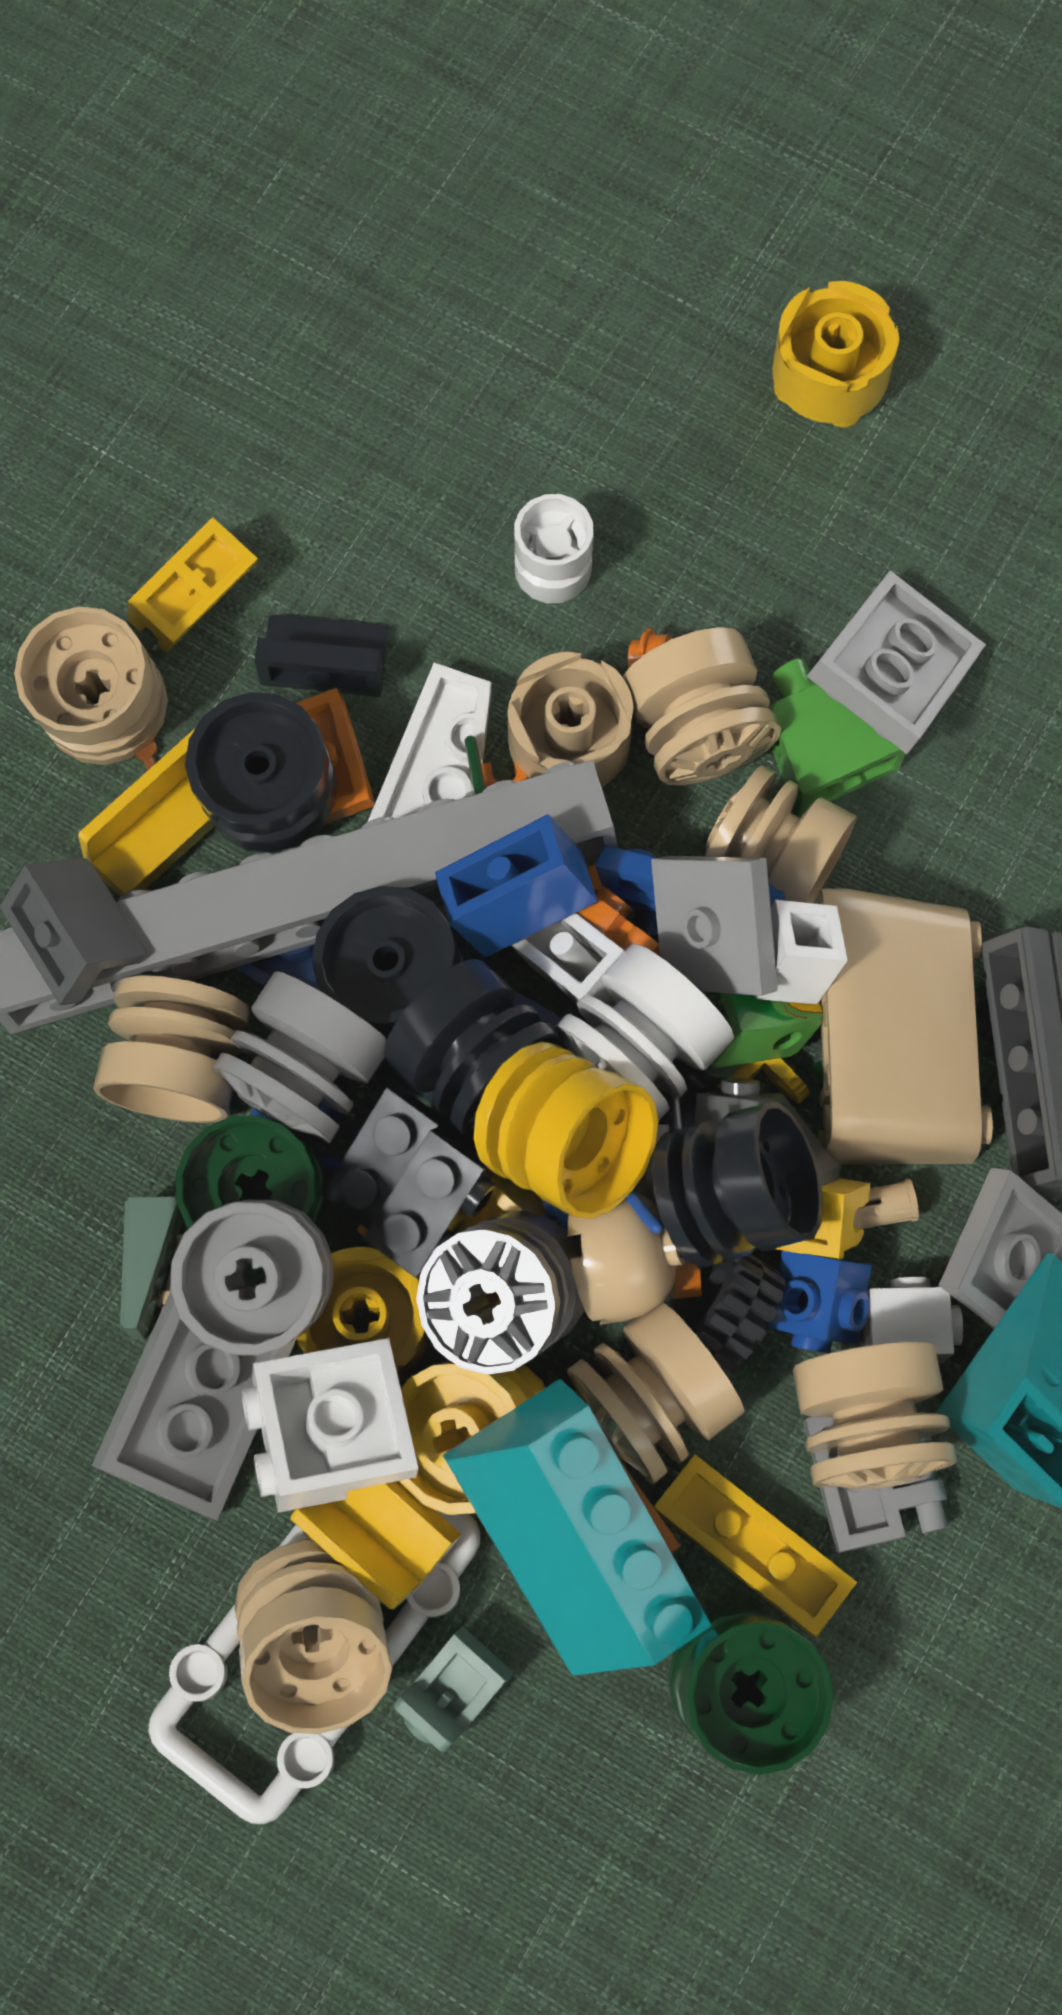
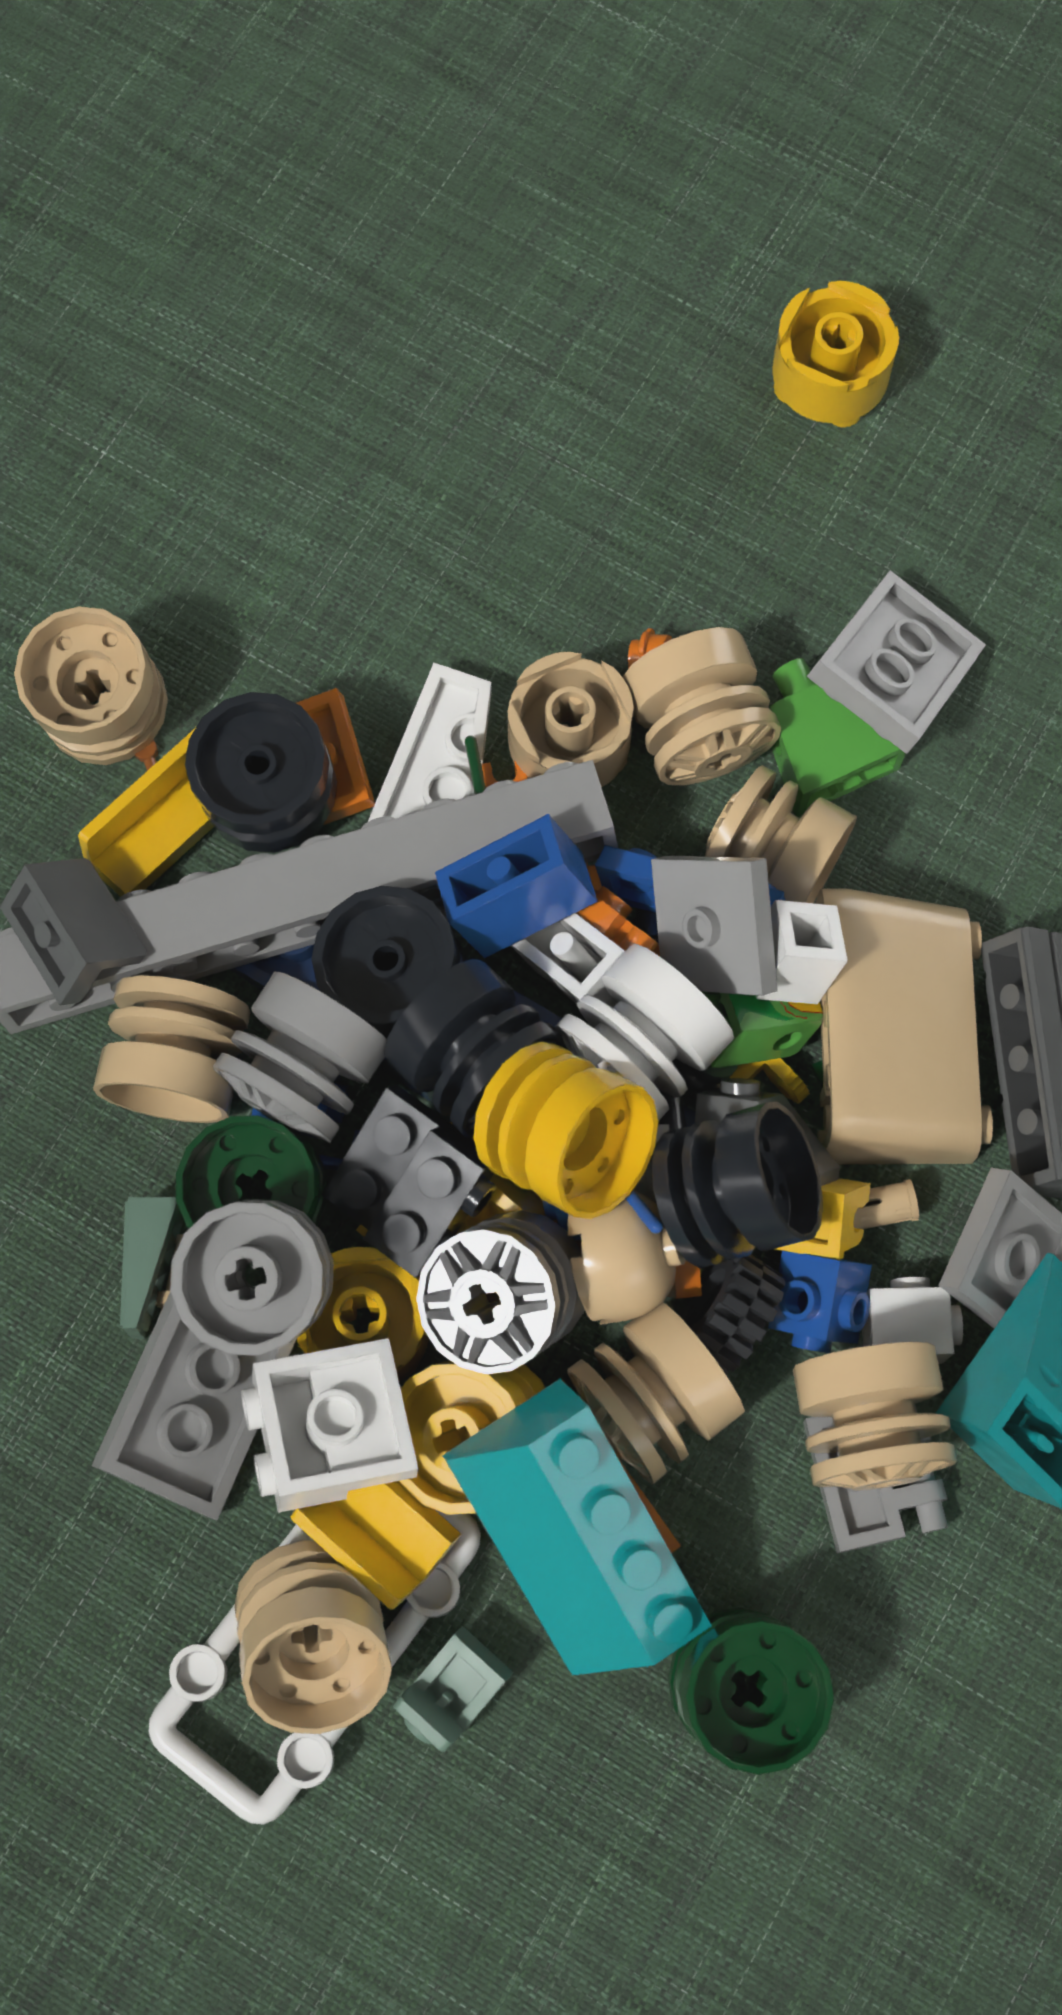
yellow hinge [128,517,258,652] -> none
black panel [254,614,389,697] -> none
white wheel [514,494,593,603] -> none
yellow plate [654,1454,857,1638] -> none

